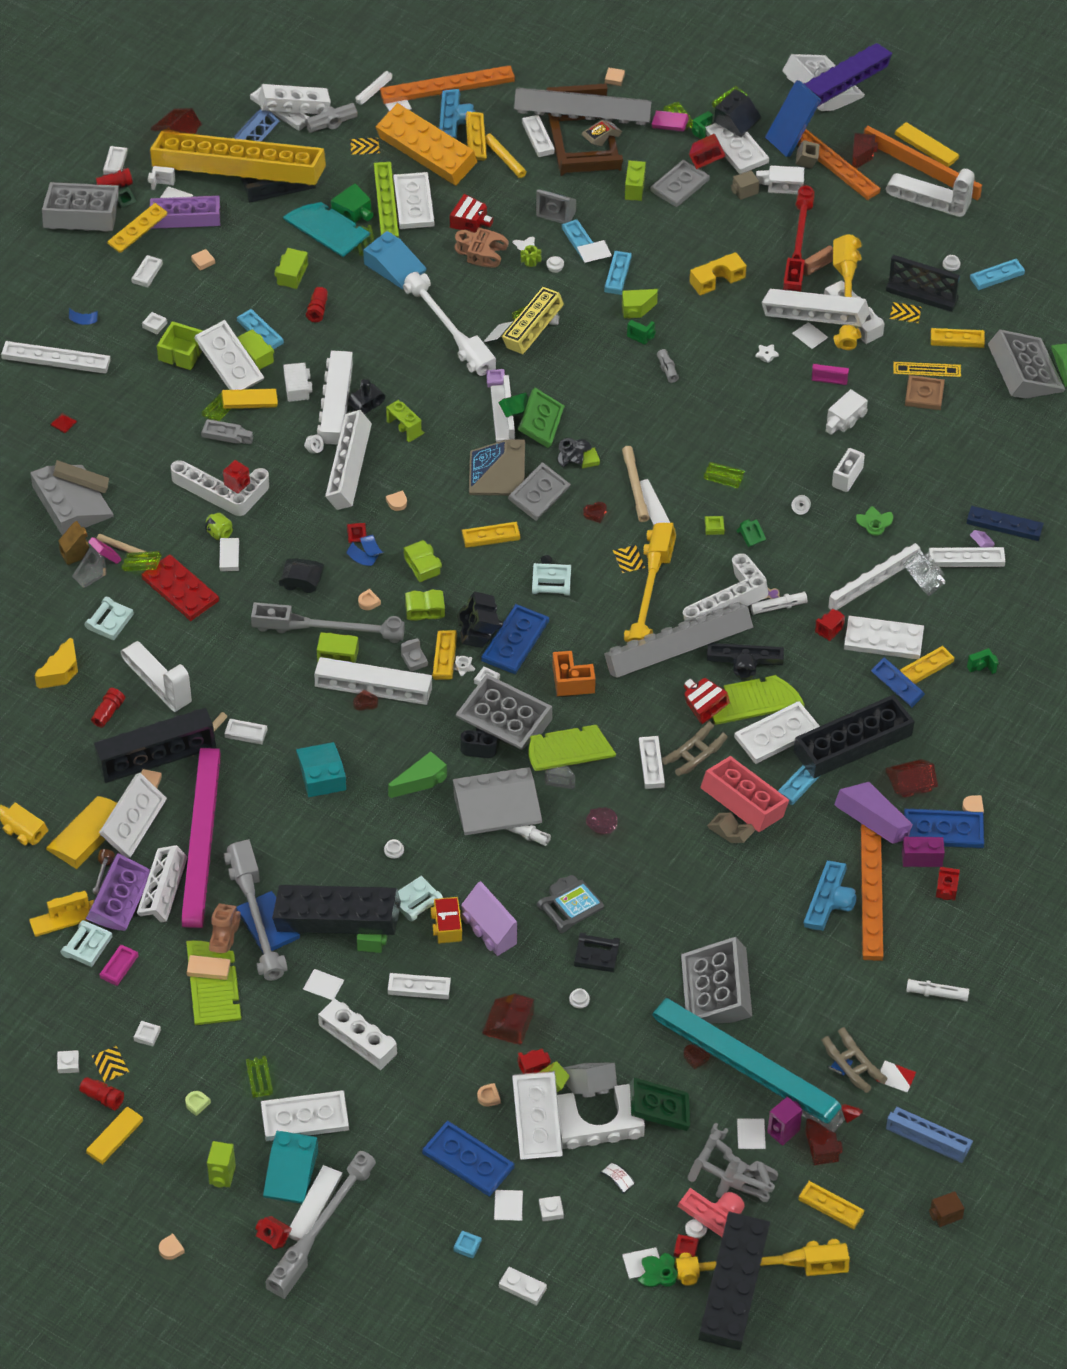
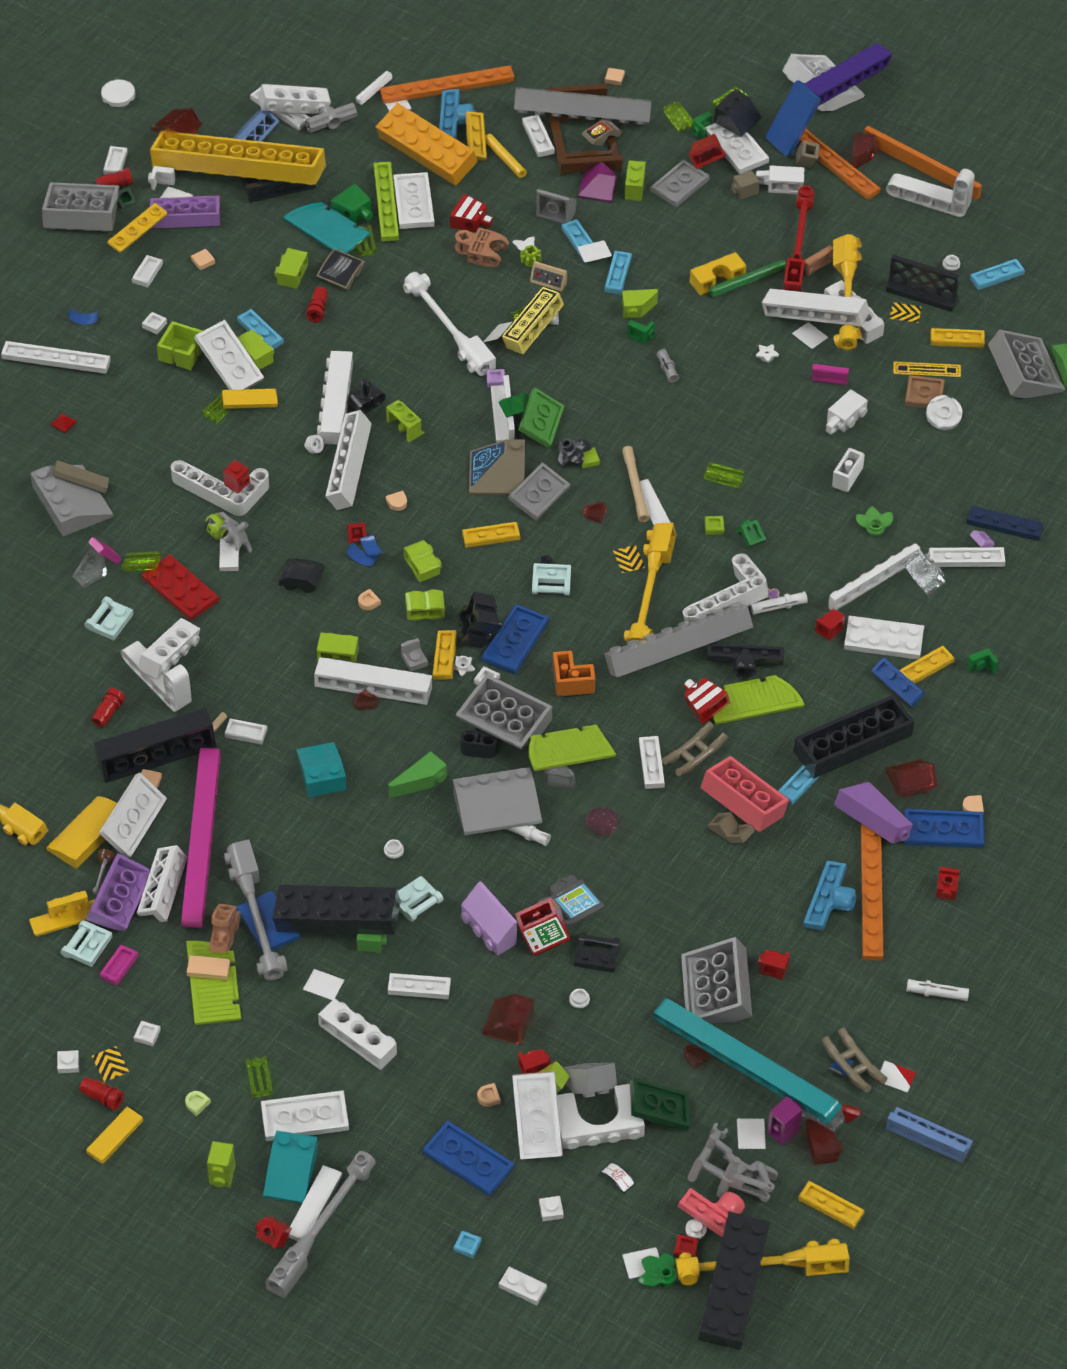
yellow slope [35,638,78,689] -> none
pearl gold slope [58,521,89,565] -> none
tan bar [97,534,149,559] -> none
light nougat tile [159,1234,185,1260] -> none
light grey hinge [201,419,253,444] -> none
light grey bar [251,602,405,643] -> none
white brick [283,363,312,402] -> none
sticker [350,137,379,155] -> none
dark azure slope [364,231,426,289] -> none
brick [430,897,462,944] -> none
white sticker [494,1190,523,1221] -> none
white plate [546,256,564,273] -> none
dark pink tile [651,111,689,131] -> none
white plate [734,701,820,764] -> none
white tile [792,495,811,515] -> none
yellow tile [895,122,959,167] -> none
magenta brick [902,837,945,867] -> none
reddish brown brick [929,1191,965,1227] -> none
none -> white tile [101,80,135,107]
none -> white brick [138,618,200,679]
none -> light grey piece [219,512,252,553]
none -> slope [317,248,365,291]
none -> slope [515,897,571,956]
none -> slope [530,261,567,291]
none -> magenta slope [578,162,618,203]
none -> green axle [709,259,787,297]
none -> red brick [758,950,790,980]
none -> white tile [926,395,963,430]

